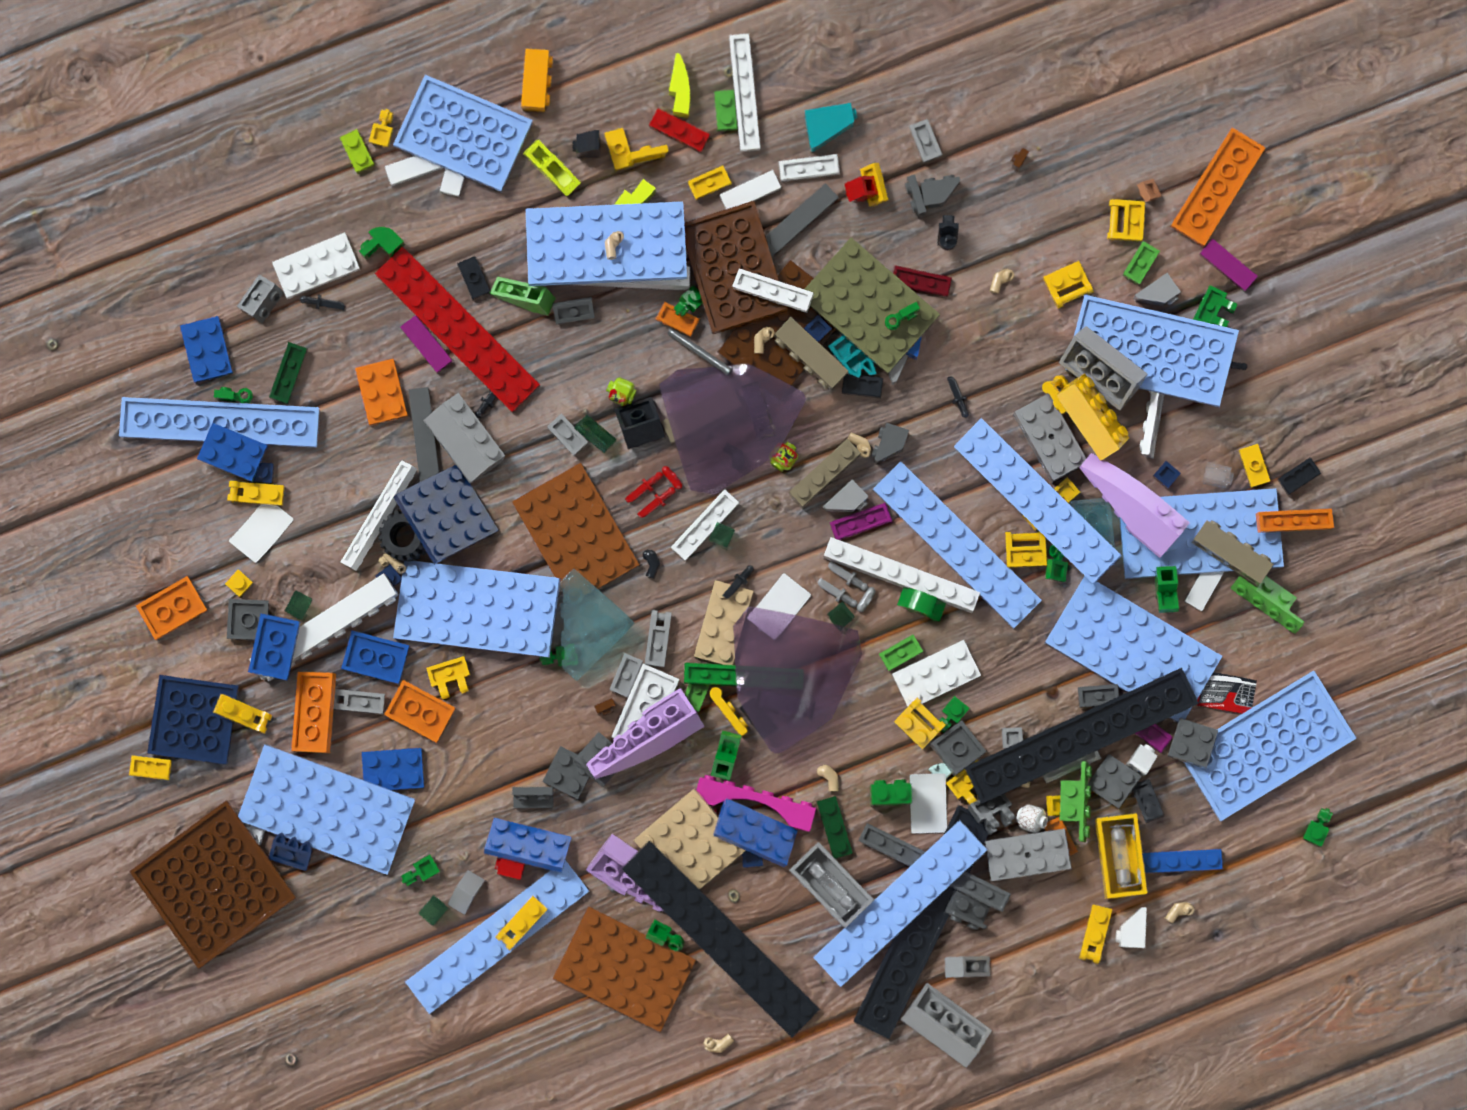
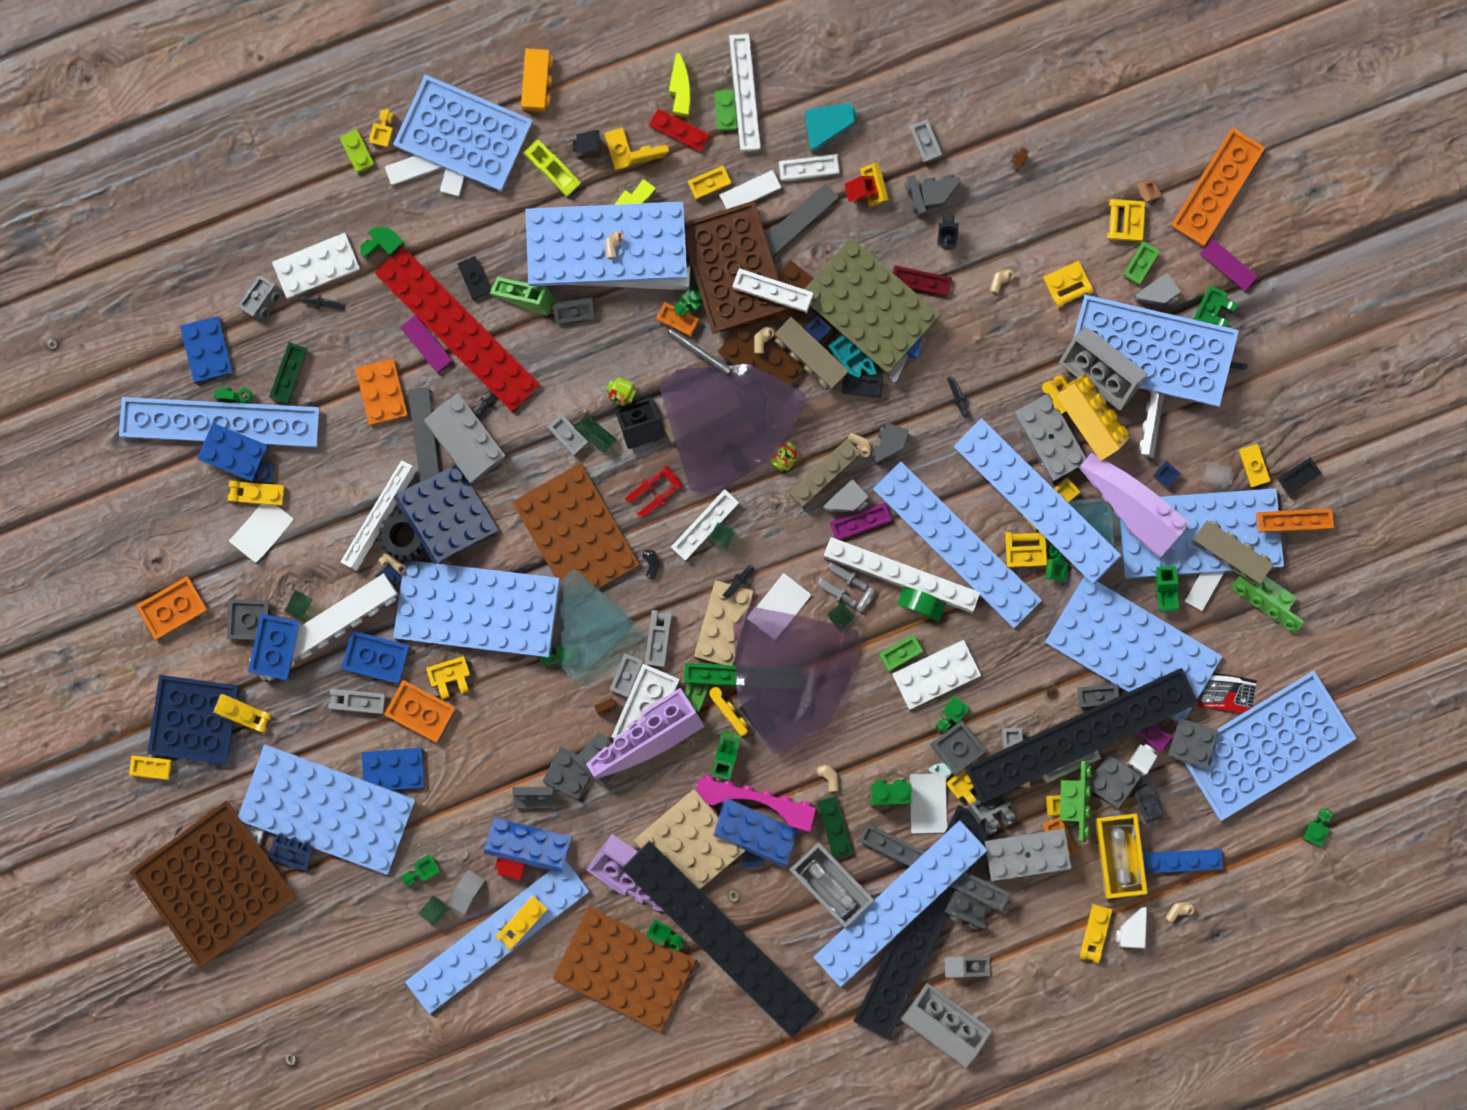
yellow plate [225,569,253,598] -> none
orange plate [291,672,336,753] -> none
tan arm [704,1034,734,1053] -> none
green plate [885,301,920,330] -> none
yellow plate [894,697,946,749] -> none
white head [1016,805,1048,833] -> none

